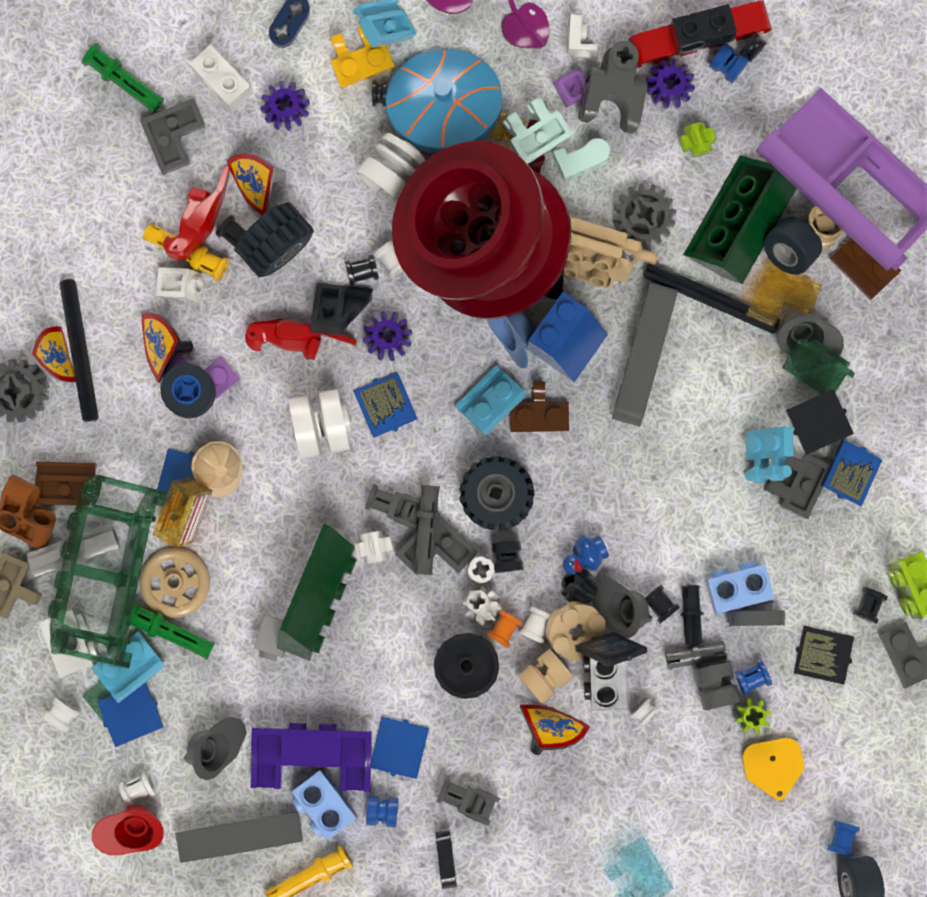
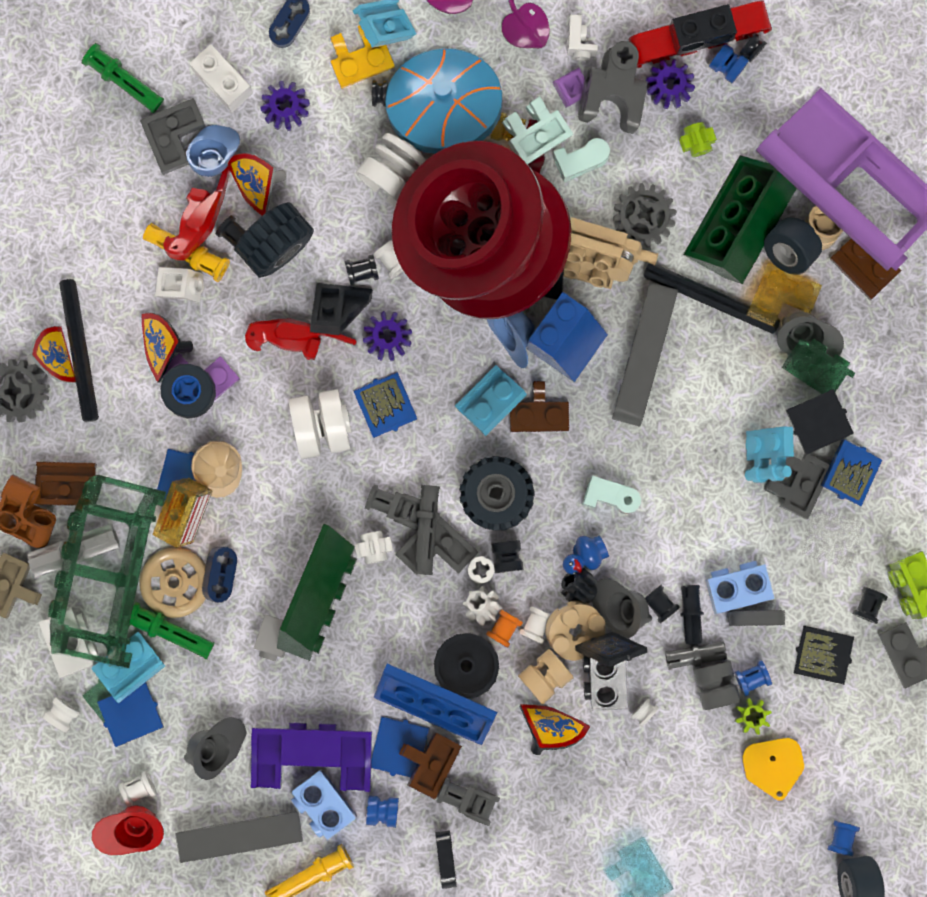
none -> medium blue cap [186,125,240,177]
none -> dark blue beam [202,547,237,603]
none -> blue tile [374,663,497,745]
none -> reddish brown plate [399,732,462,800]
none -> light aqua leg [582,476,641,514]

